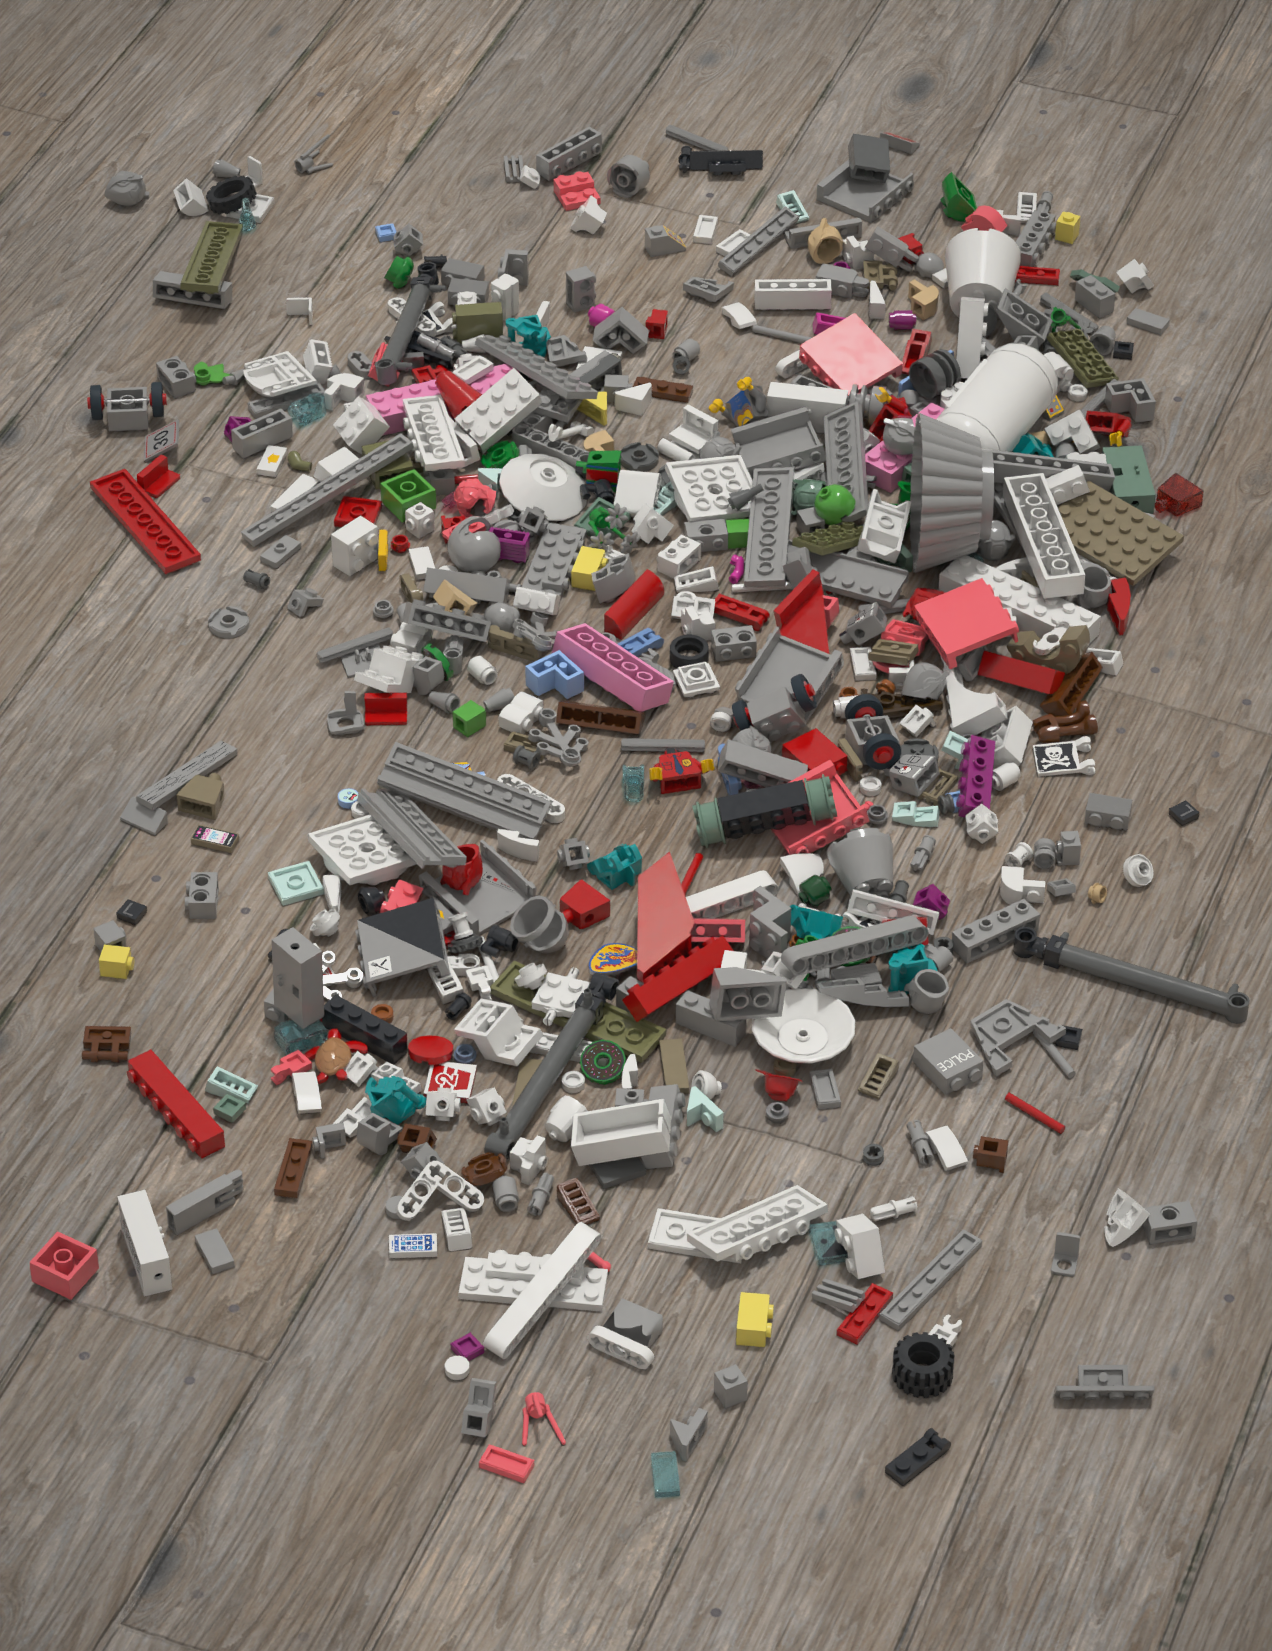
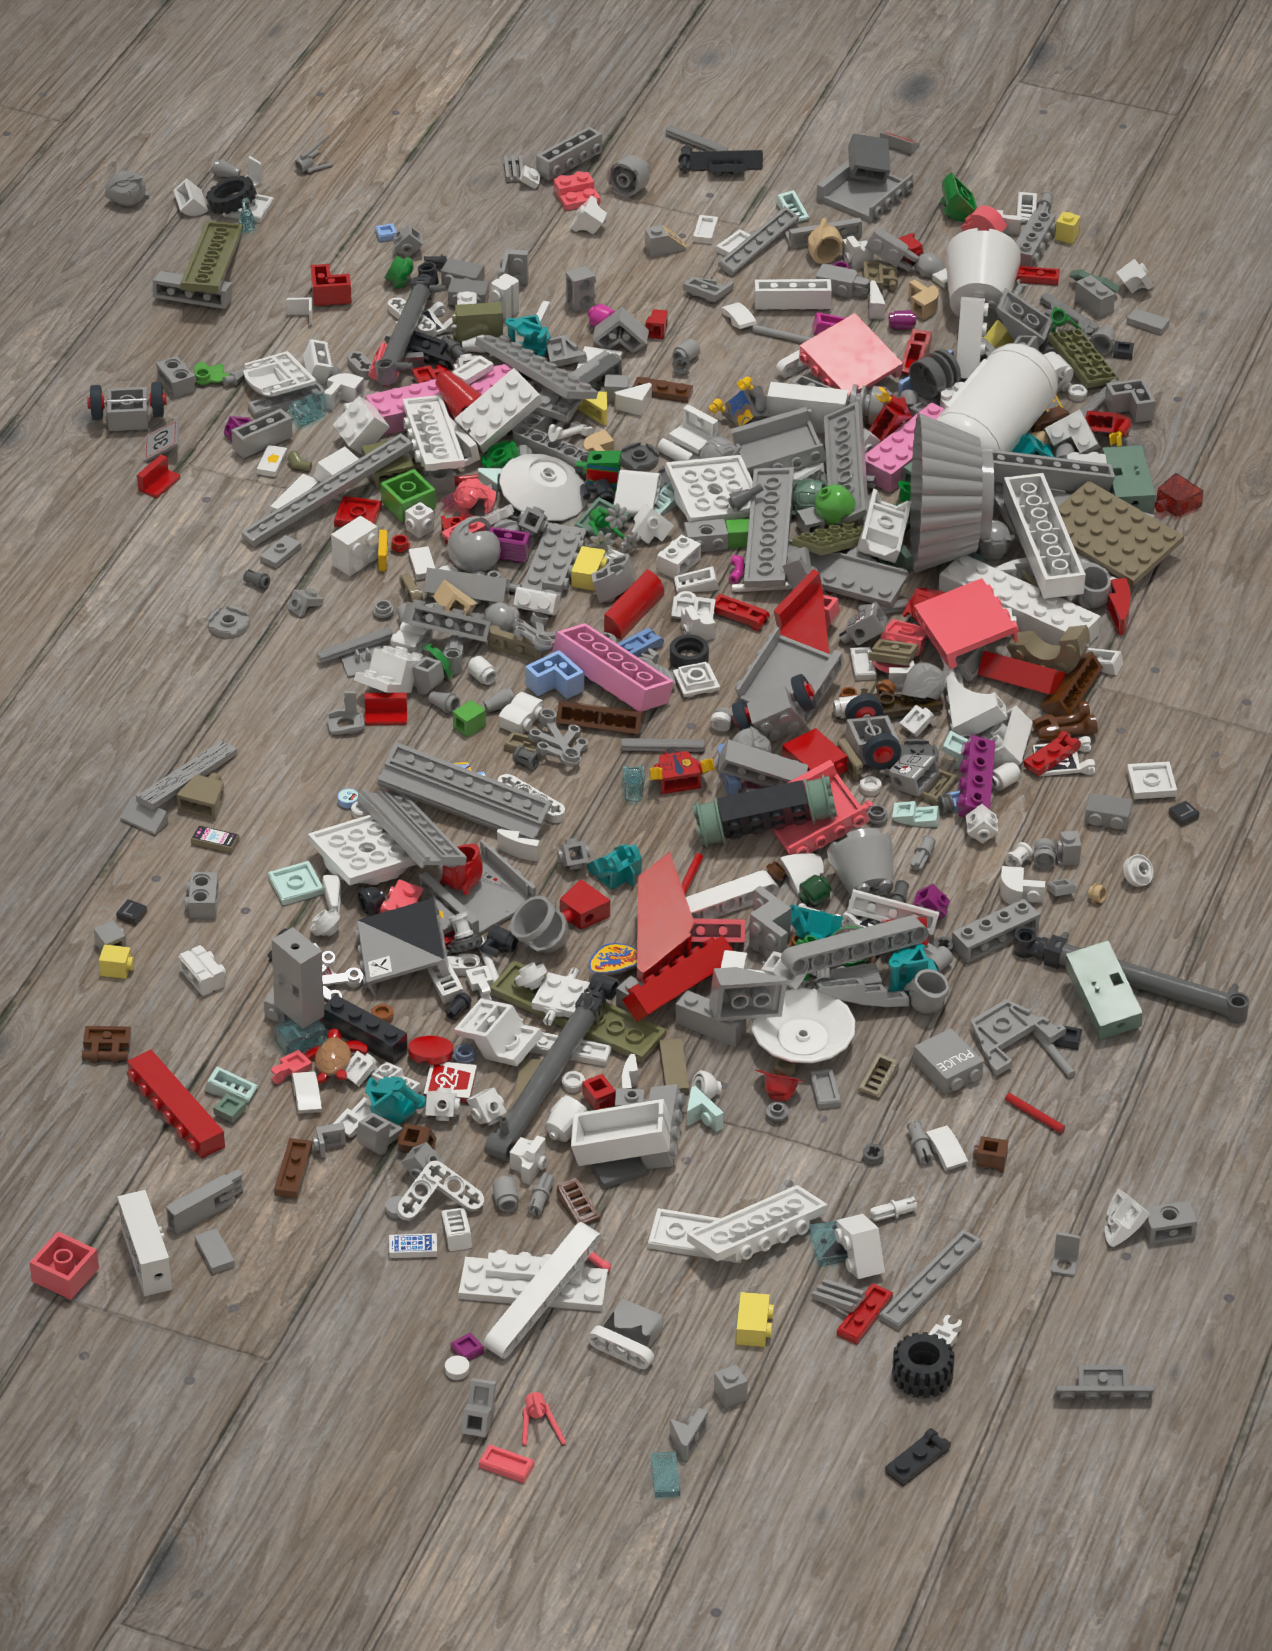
red plate [90,469,201,574] -> none
light grey pin [417,333,456,359] -> none
reddish brown tile [461,1153,508,1186] -> none
tile [580,1040,626,1085] -> none
light grey brick [711,625,757,662] -> none
light grey helmet [883,418,915,455] -> none
white piece [1033,620,1072,655] -> none
white brick [1045,465,1090,505] -> none
none -> white brick [179,945,227,996]
none -> red brick [310,264,352,306]
none -> red brick [582,1074,616,1110]
none -> reddish brown plate [766,861,787,881]
none -> light yellow slope [983,320,1014,348]
none -> red plate [1023,731,1081,777]
none -> reddish brown slope [1031,405,1069,434]
none -> brick [1066,940,1143,1040]
none -> white plate [1127,762,1177,799]

